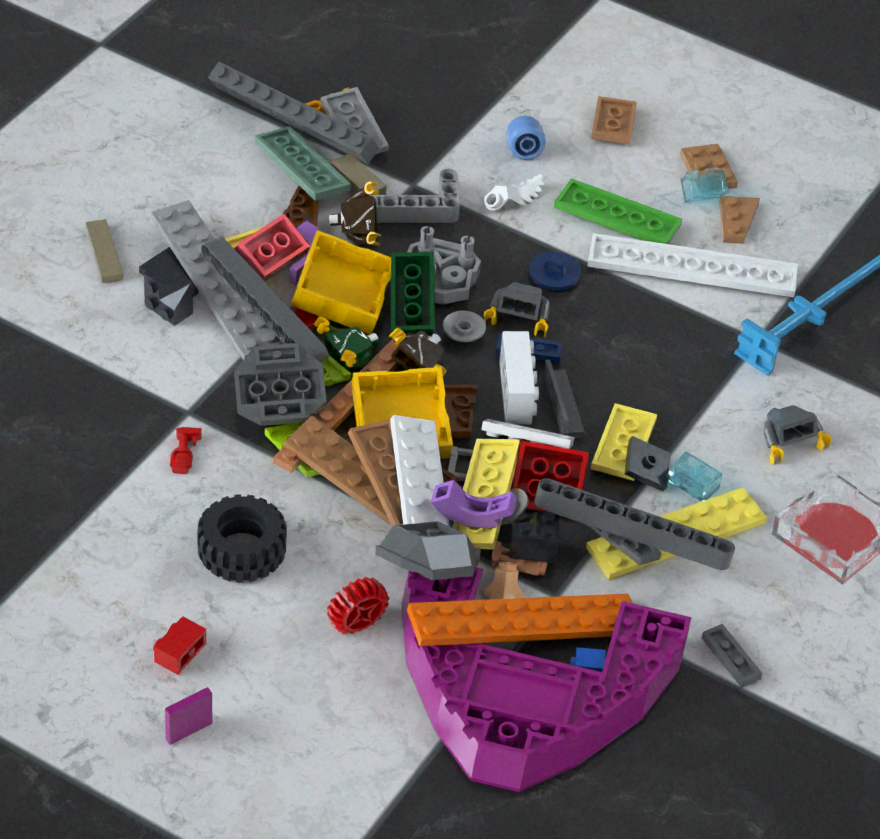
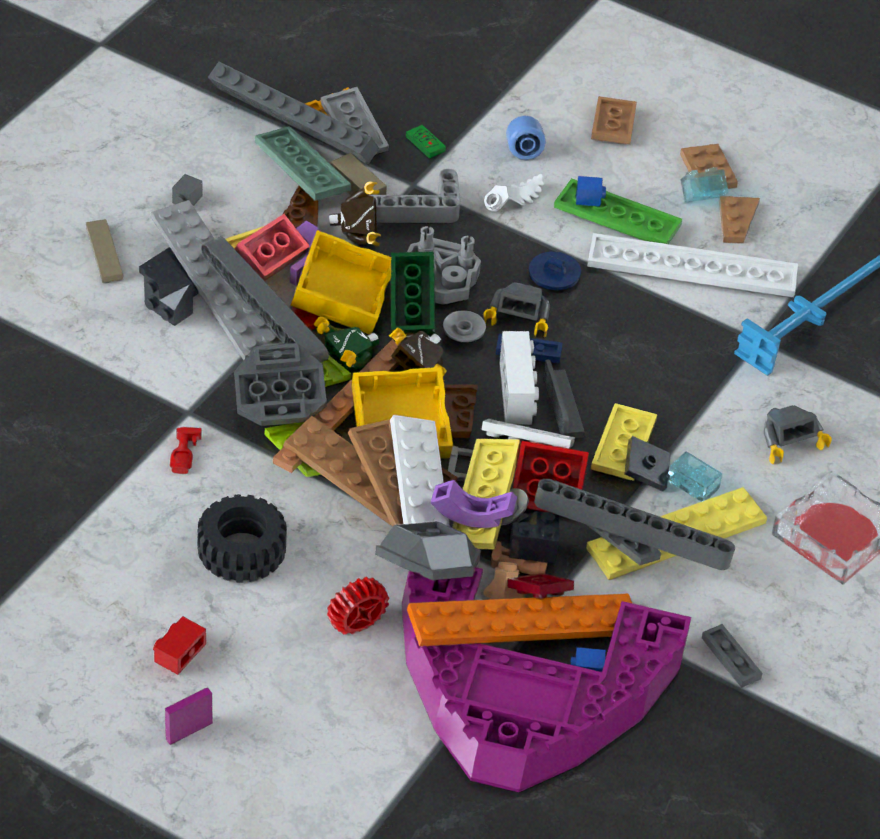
none -> dark grey brick [172,174,203,206]
none -> green tile [406,125,446,159]
none -> dark red plate [507,573,574,598]
none -> blue brick [576,176,606,207]

